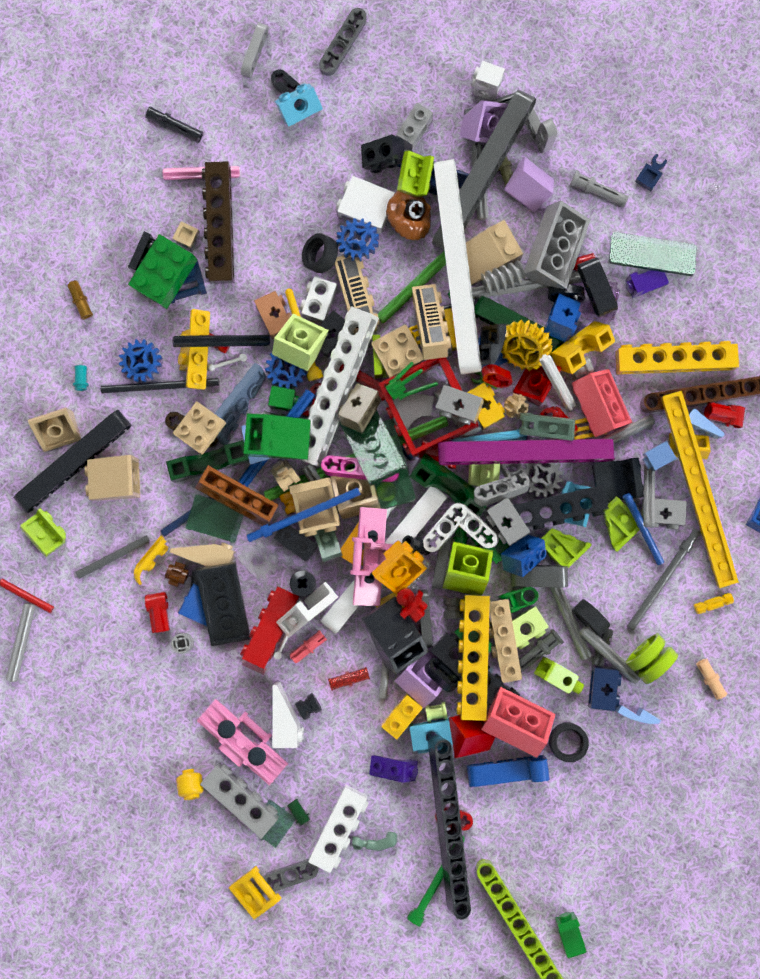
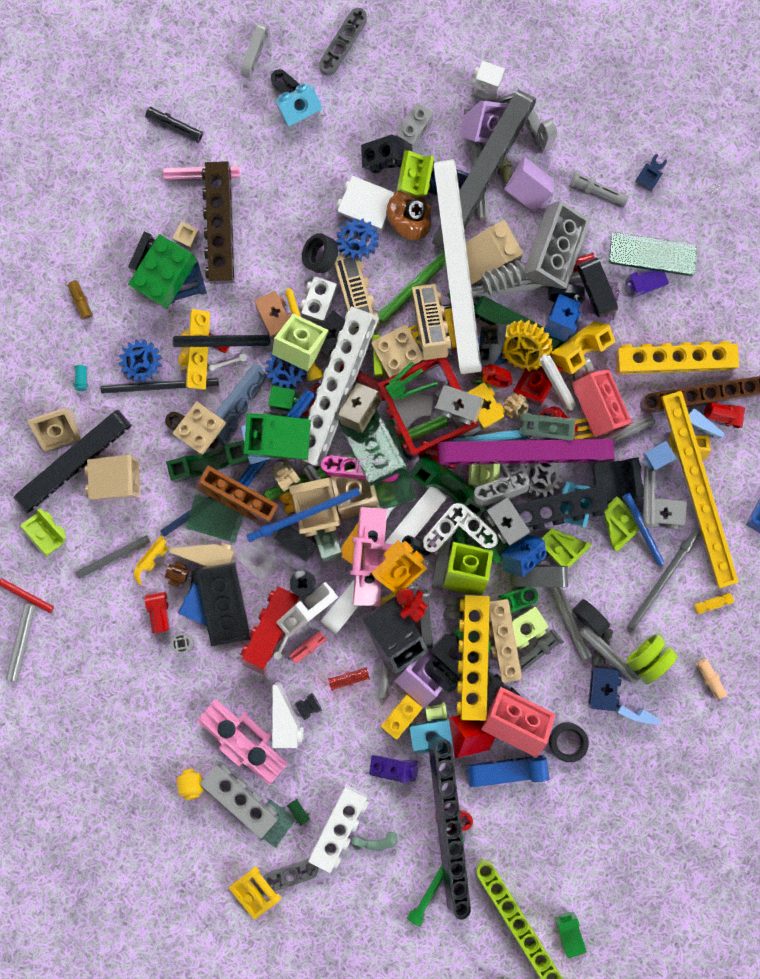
lime torso [534,656,584,694] -> none

